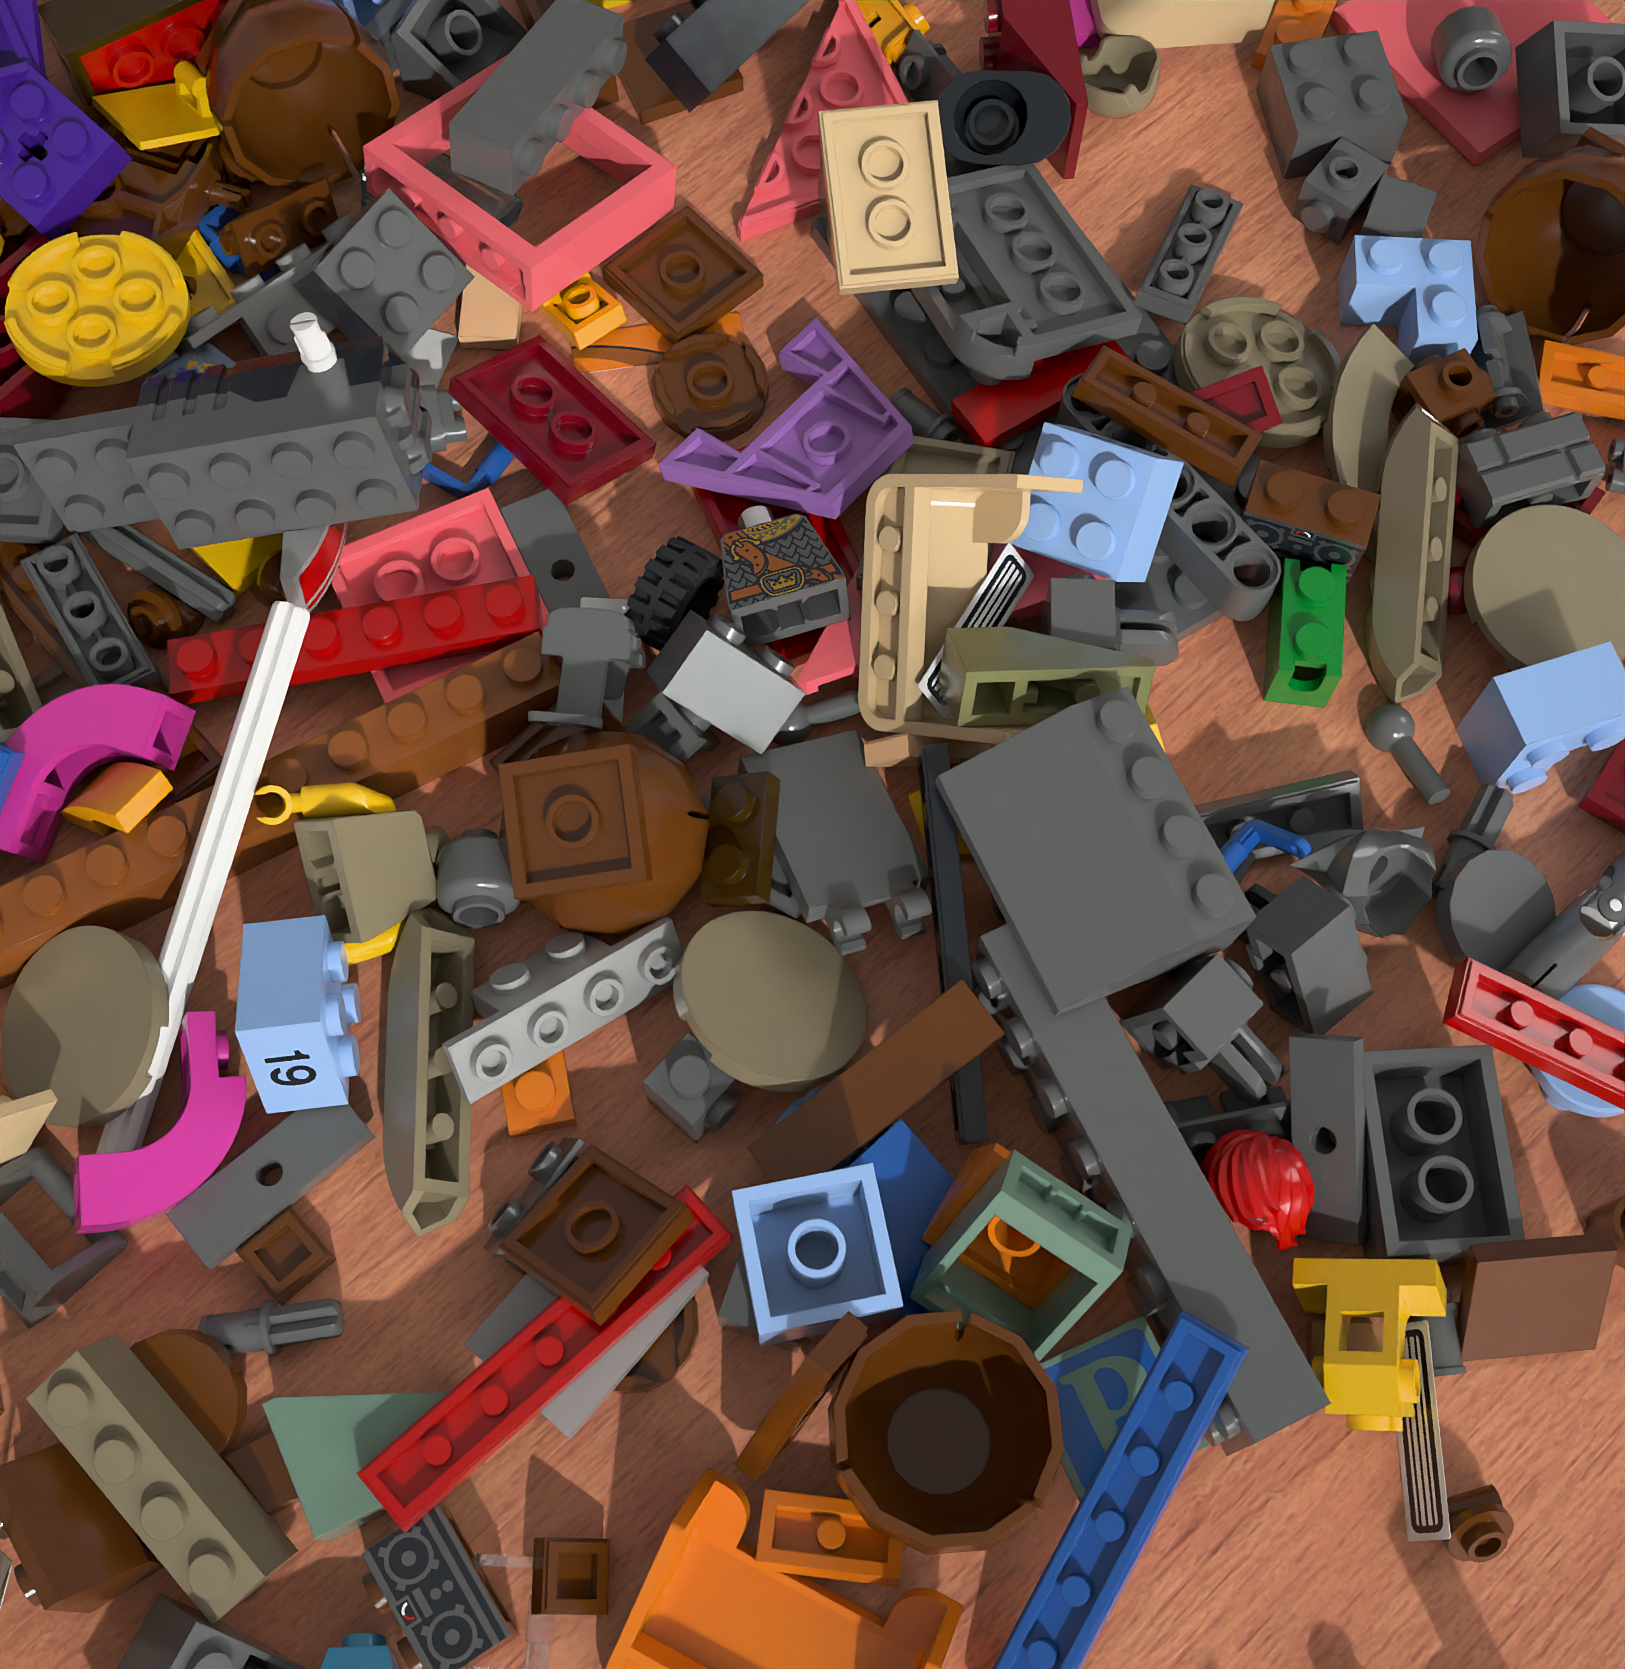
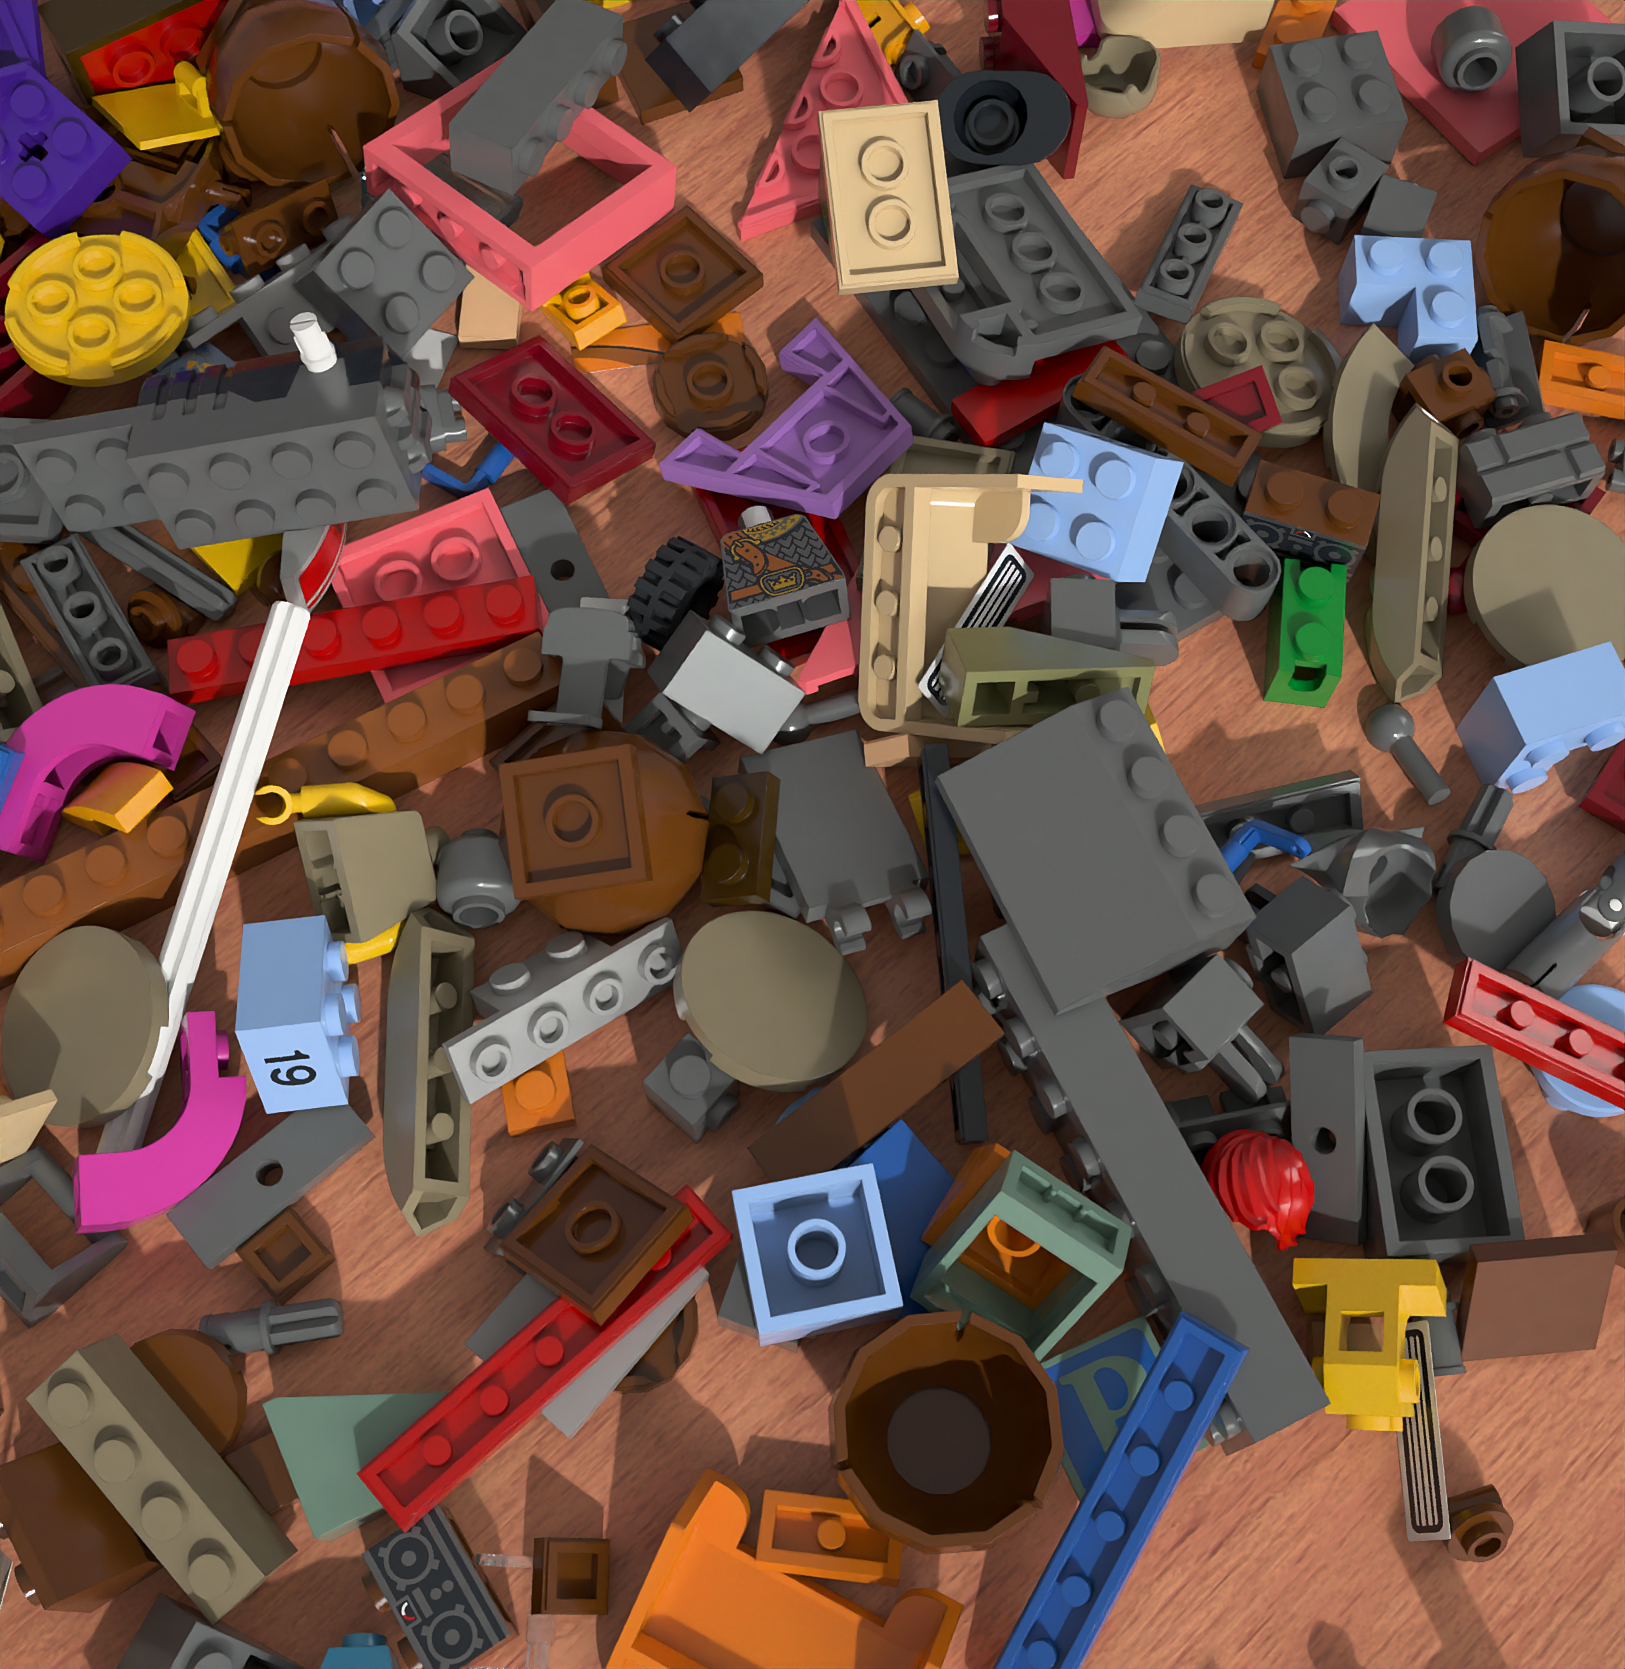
reddish brown tile [734,1311,868,1481] -> none

